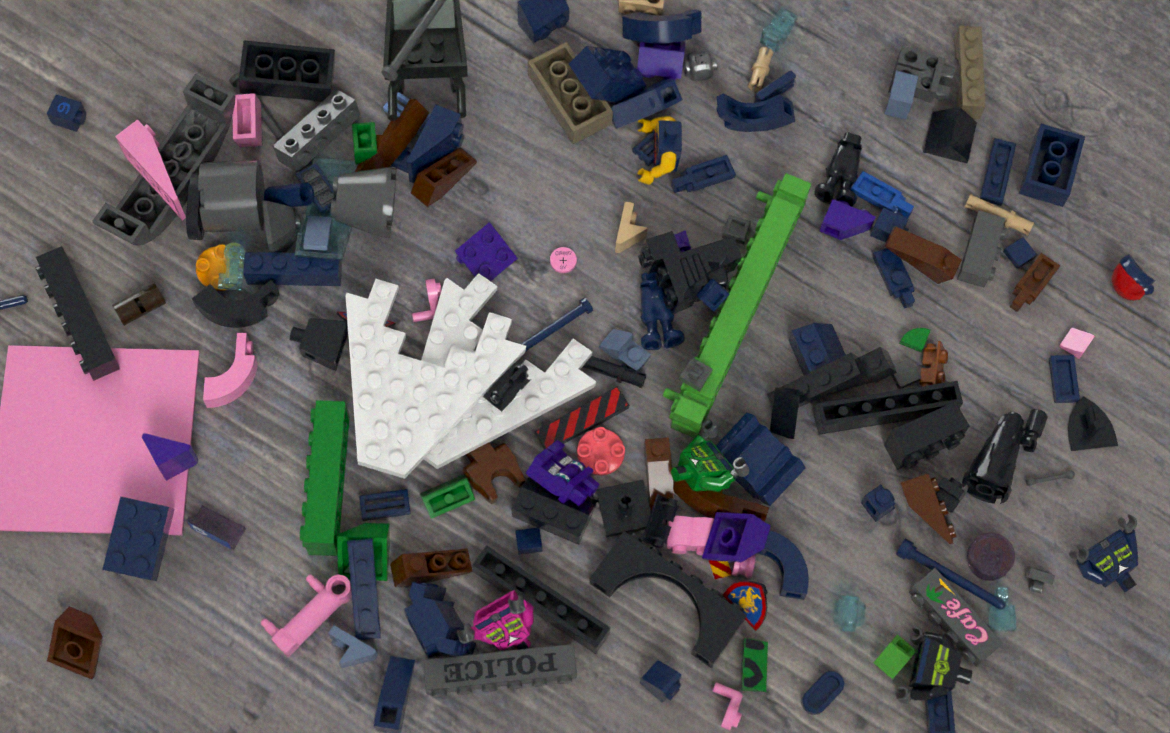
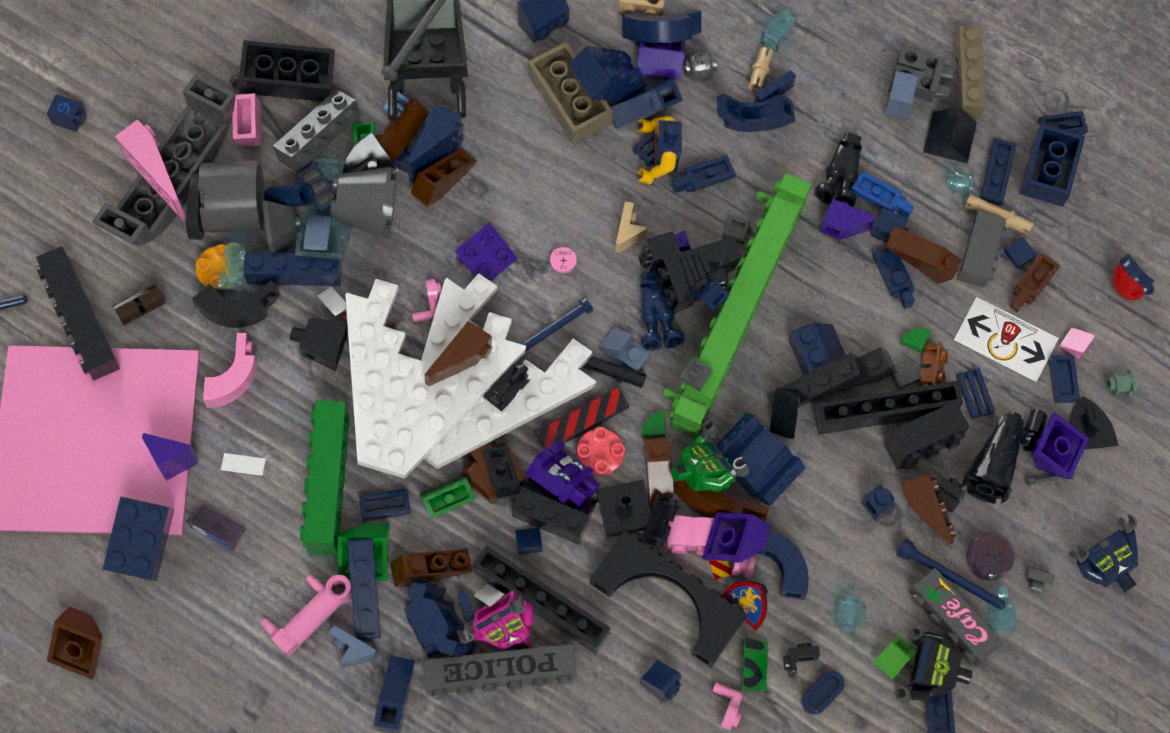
none -> white sticker [221,453,266,476]
none -> white sticker [317,286,346,316]
none -> shield [342,133,399,174]
none -> reddish brown slope [425,320,493,386]
none -> dark blue tile [458,591,474,622]
none -> white sticker [474,584,504,607]
none -> black slope [483,445,520,499]
none -> green tile [641,412,666,437]
none -> black bracket [783,643,820,677]
none -> clear light blue brick [947,171,974,198]
none -> white sticker [954,297,1059,382]
none -> dark blue tile [956,368,995,419]
none -> dark purple slope [1033,413,1089,479]
none -> dark blue tile [1038,111,1088,135]
none -> sand green brick [1106,369,1137,395]

